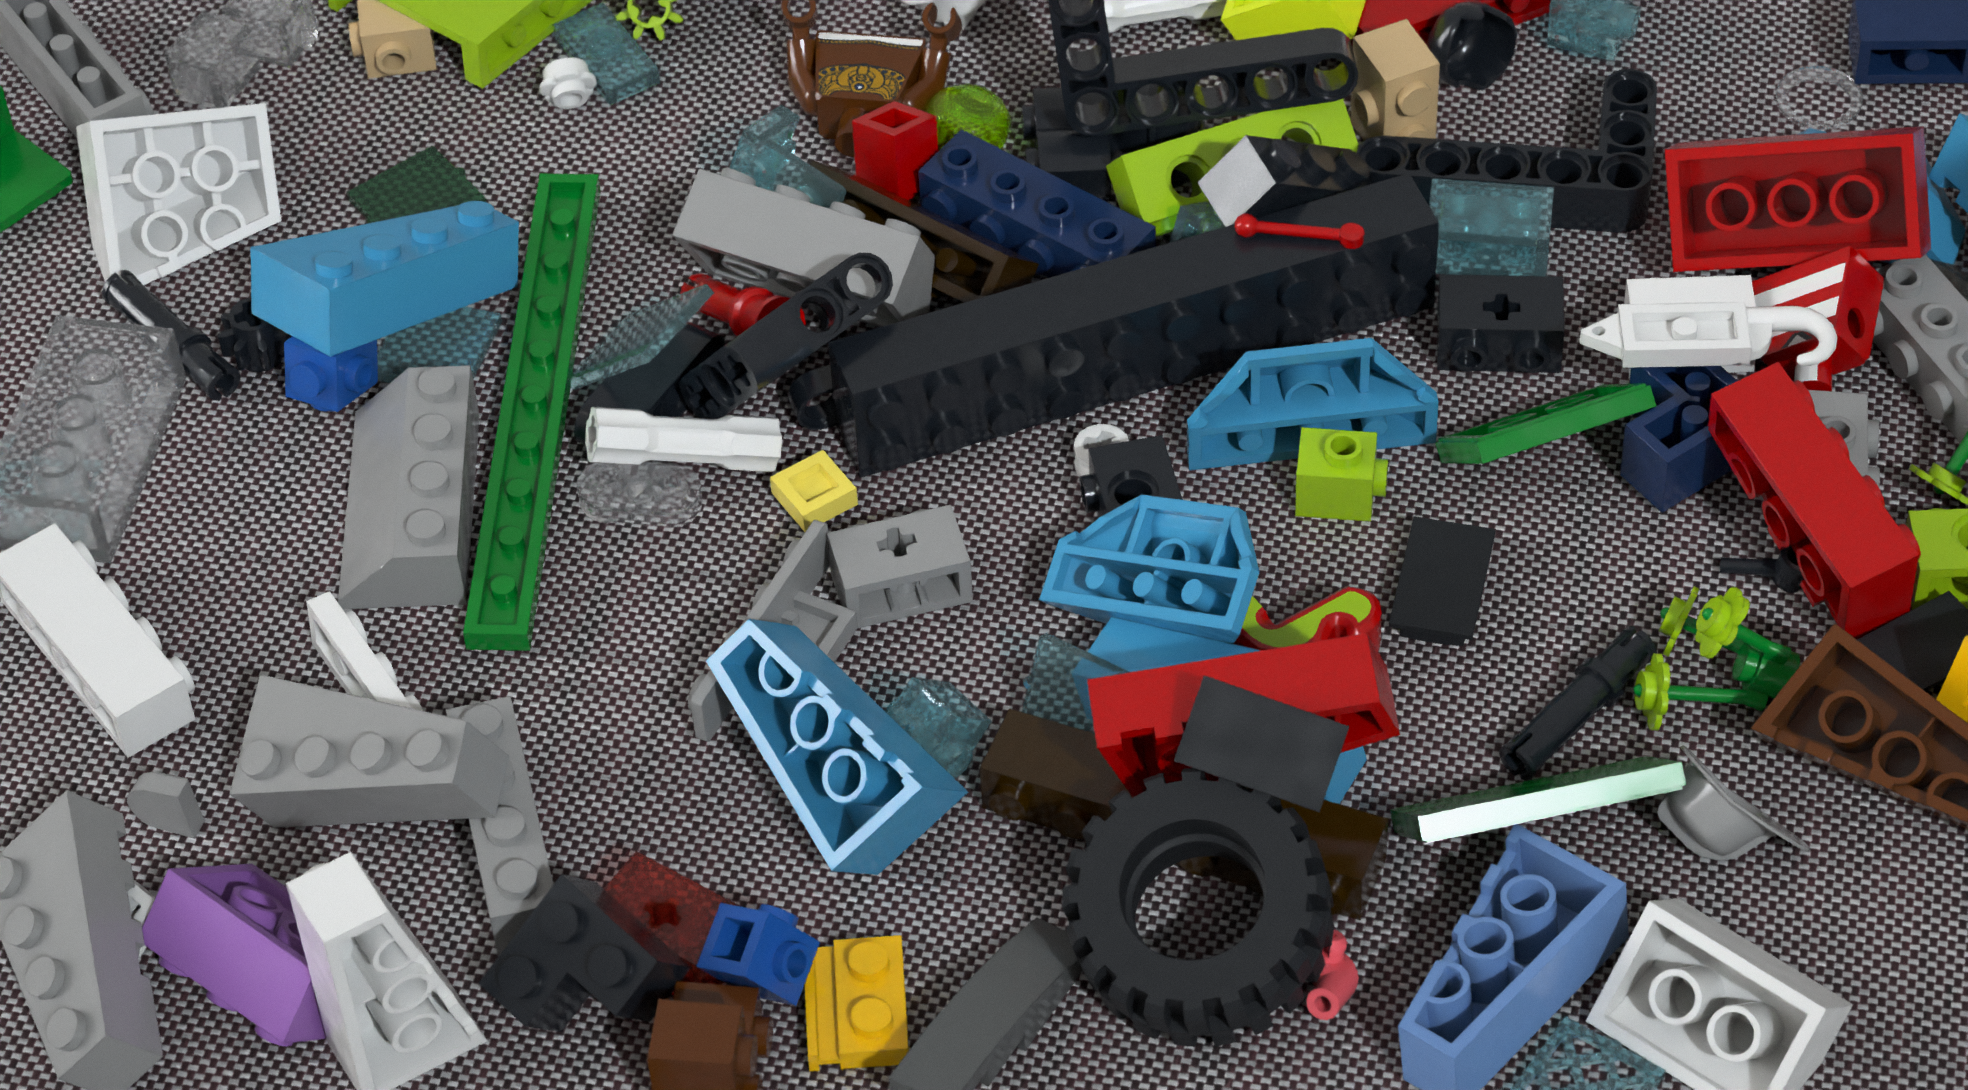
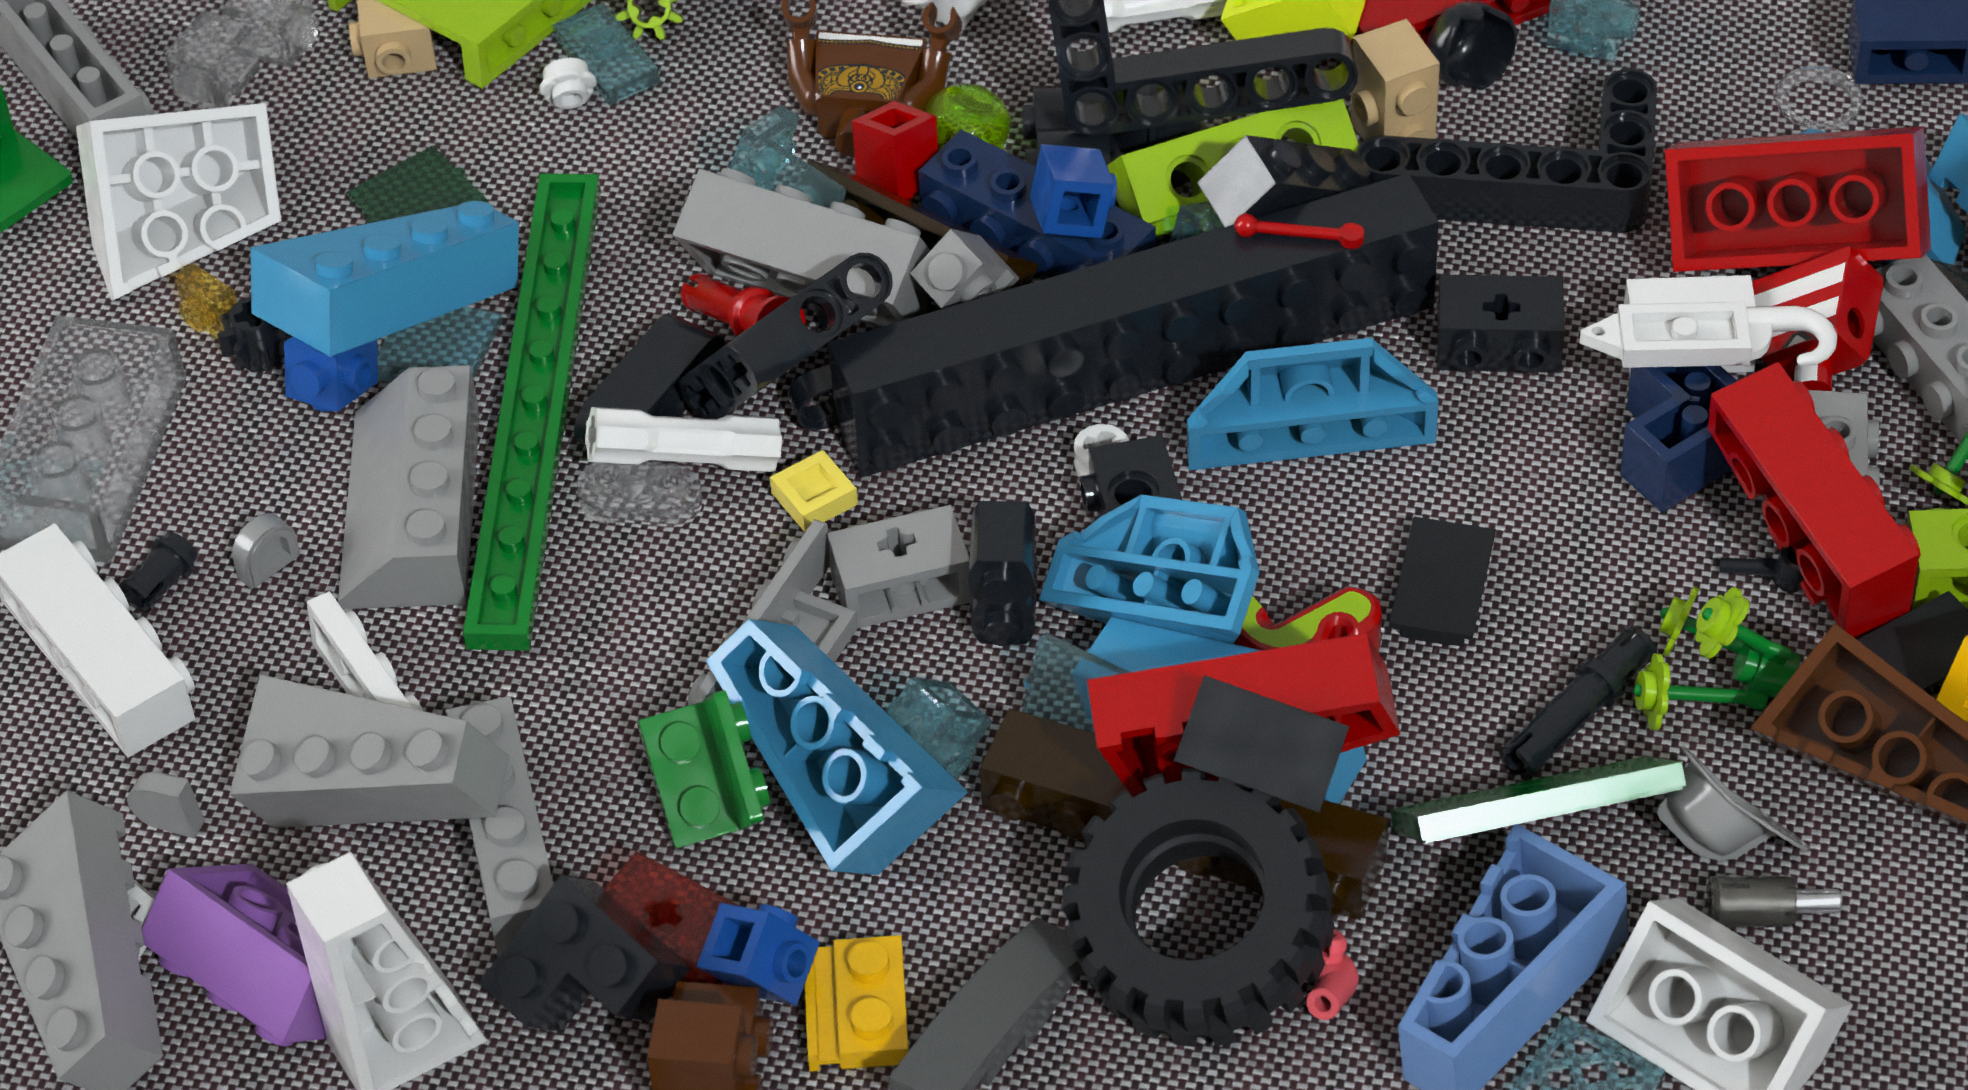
black pin [102,270,241,401] -> none
clear light blue piece [571,284,714,390] -> none
lime brick [1295,427,1388,522] -> none
clear light blue brick [1429,178,1554,276] -> none
green tile [1435,383,1657,464] -> none
none -> black pin [119,532,198,613]
none -> clear yellow plate [175,262,237,339]
none -> light grey tile [232,513,300,590]
none -> green bracket [636,690,770,850]
none -> light grey brick [910,229,1019,308]
none -> black brick [968,501,1038,646]
none -> blue brick [1029,144,1117,238]
none -> clear smoke piece [1708,875,1842,928]

